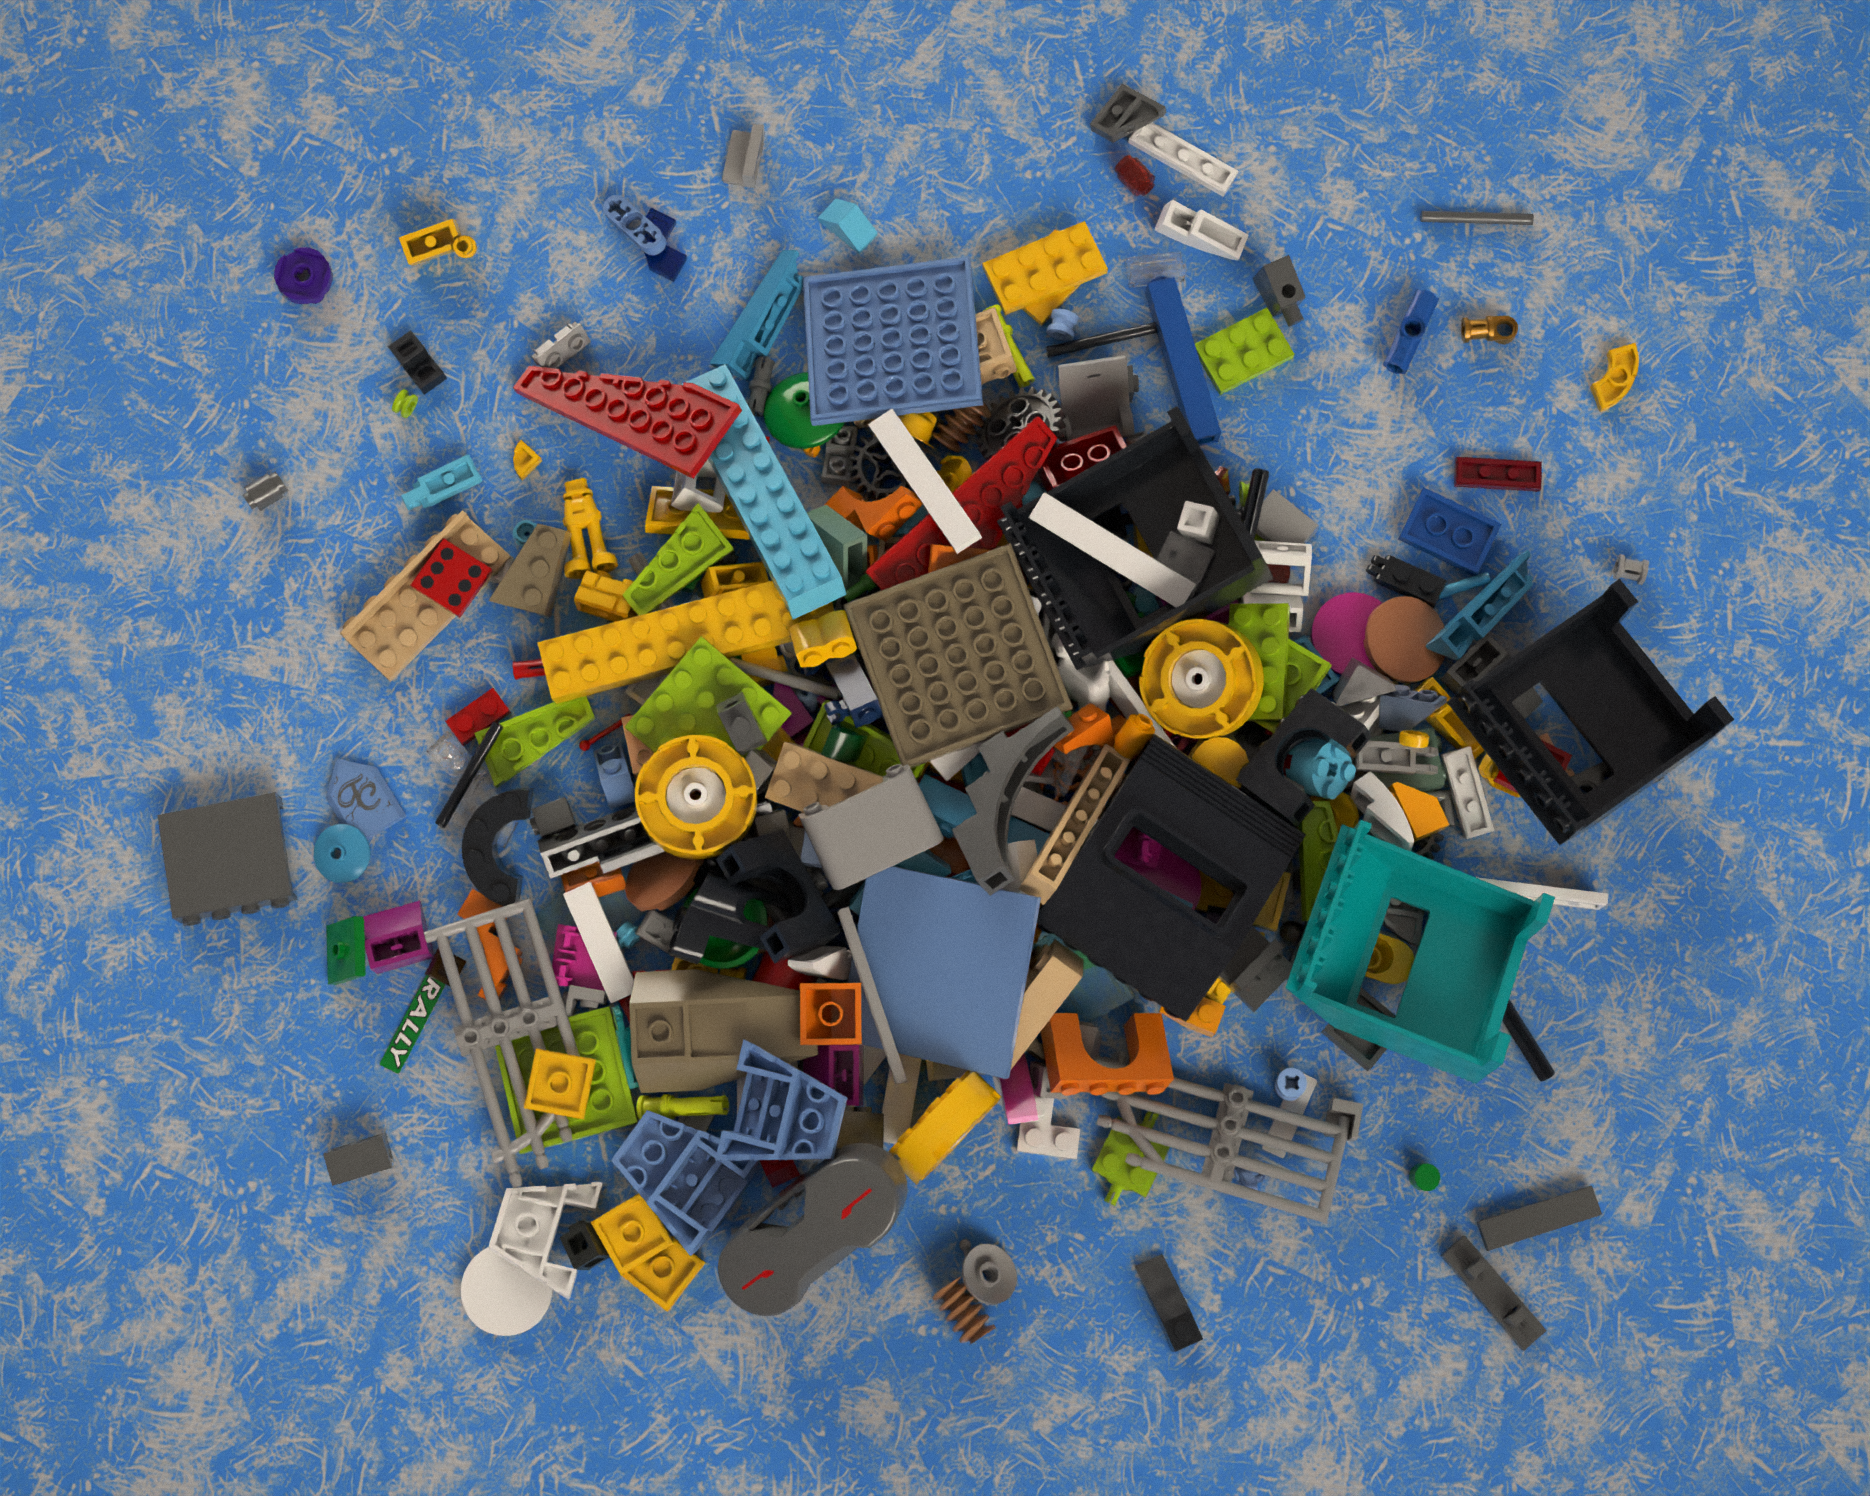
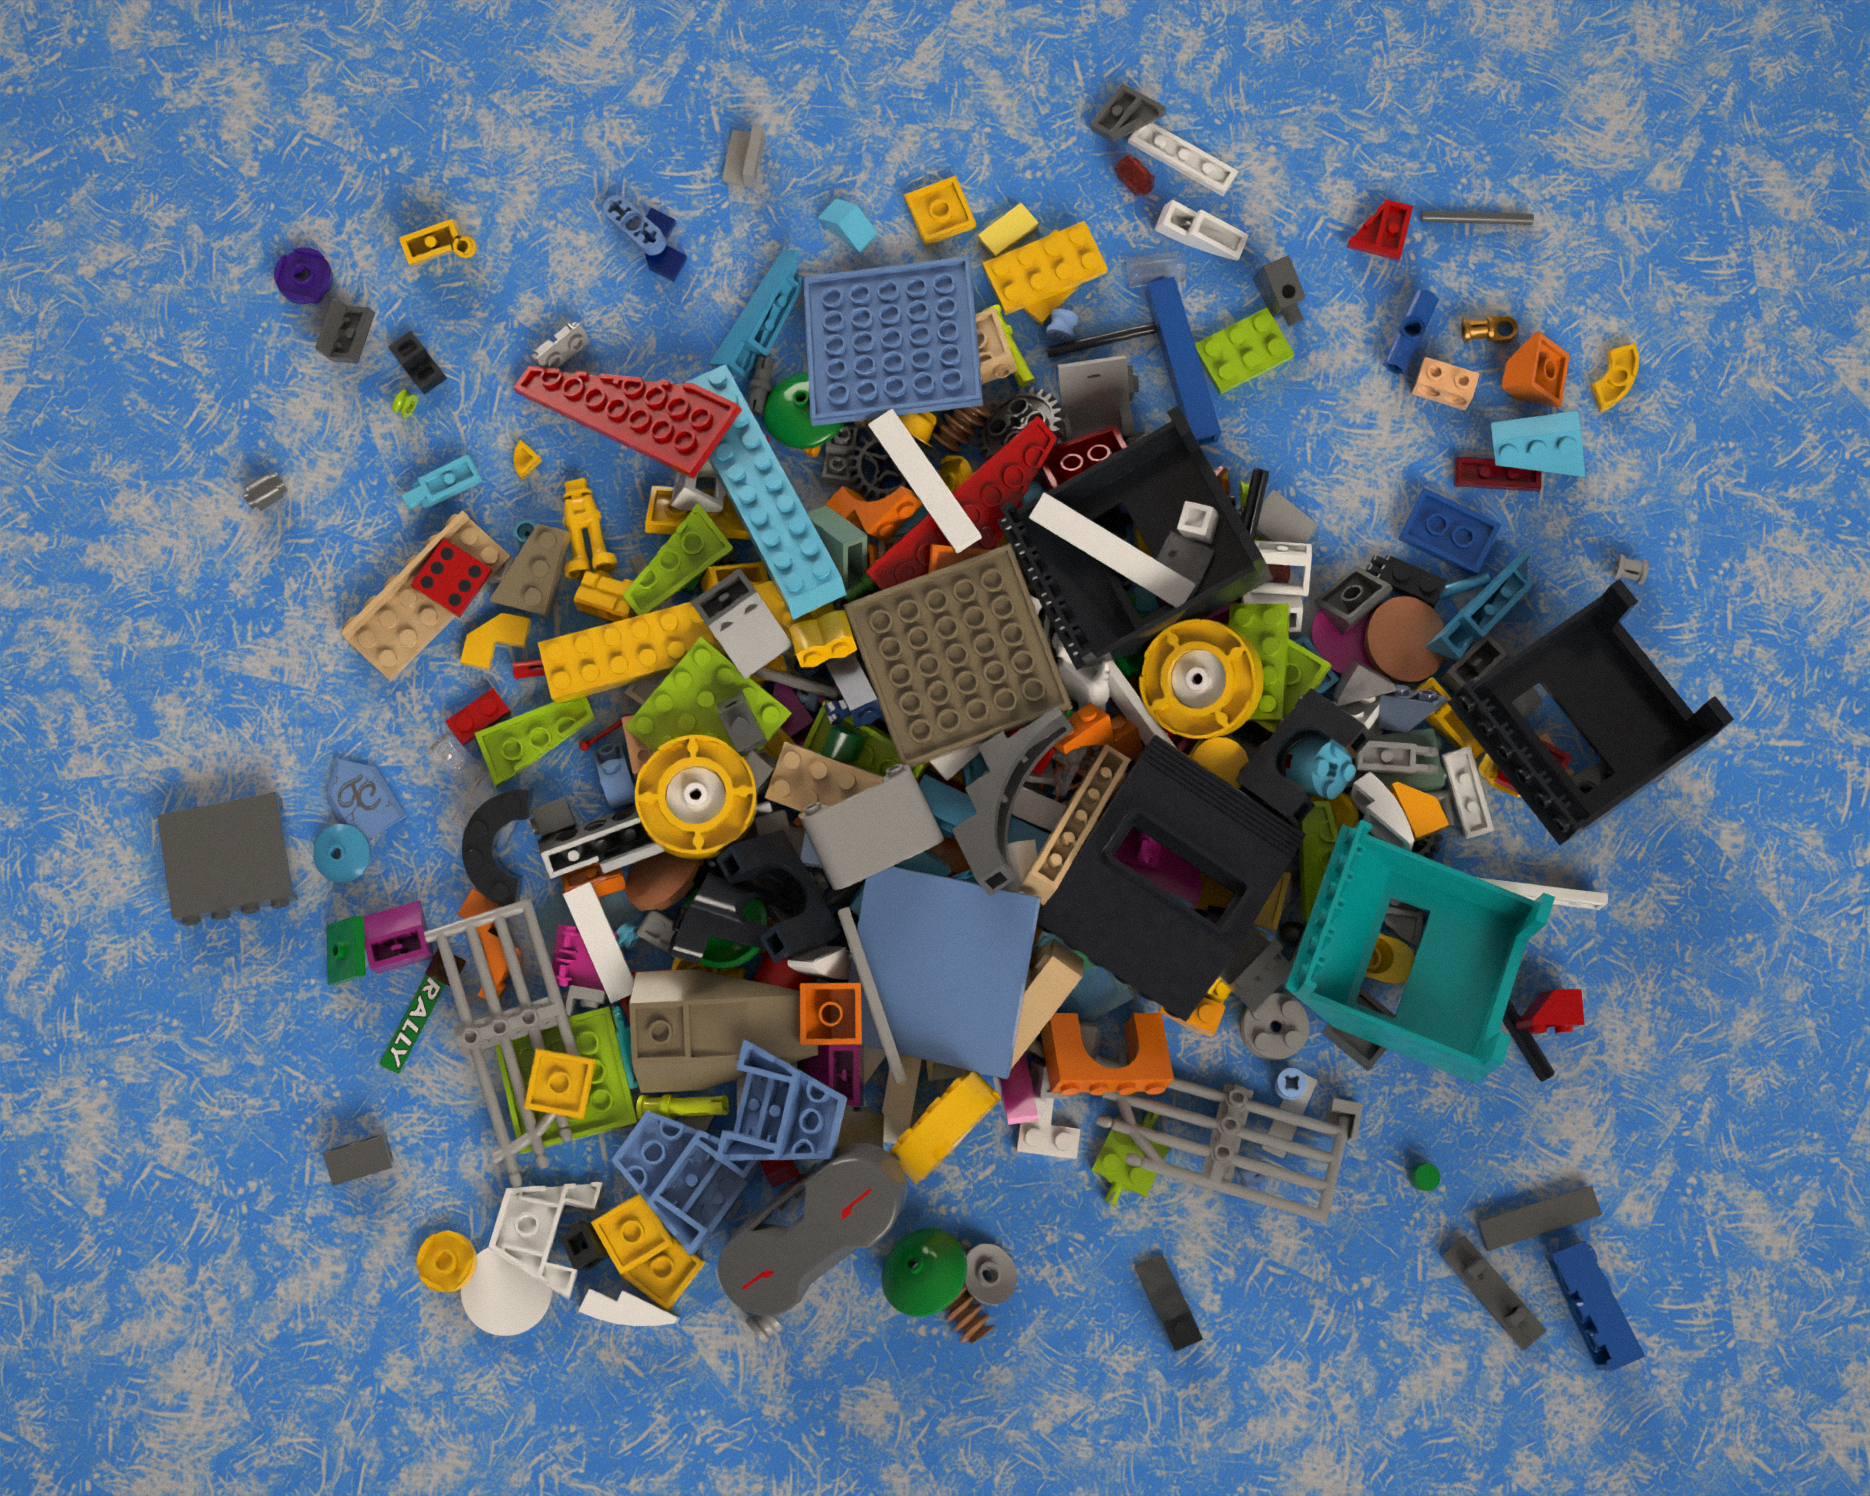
black bar [435,721,504,828] -> none
light orange brick [1114,714,1155,759] -> none
yellow tile [1399,730,1429,748] -> none
none -> dark grey bracket [315,299,376,364]
none -> yellow tile [416,1230,477,1293]
none -> yellow tile [460,613,531,670]
none -> white slope [579,1289,680,1326]
none -> slope [691,568,793,680]
none -> light grey wheel [746,1315,783,1344]
none -> green dish [881,1228,967,1317]
none -> yellow tile [904,175,977,247]
none -> light yellow tile [978,203,1039,258]
none -> light grey wheel [1240,993,1309,1061]
none -> dark grey slope [1314,566,1393,635]
none -> red wing [1347,199,1413,261]
none -> light nougat brick [1411,357,1480,410]
none -> medium azure wedge [1491,411,1586,477]
none -> orange slope [1502,332,1570,407]
none -> red slope [1516,989,1585,1034]
none -> blue wedge [1545,1241,1646,1371]

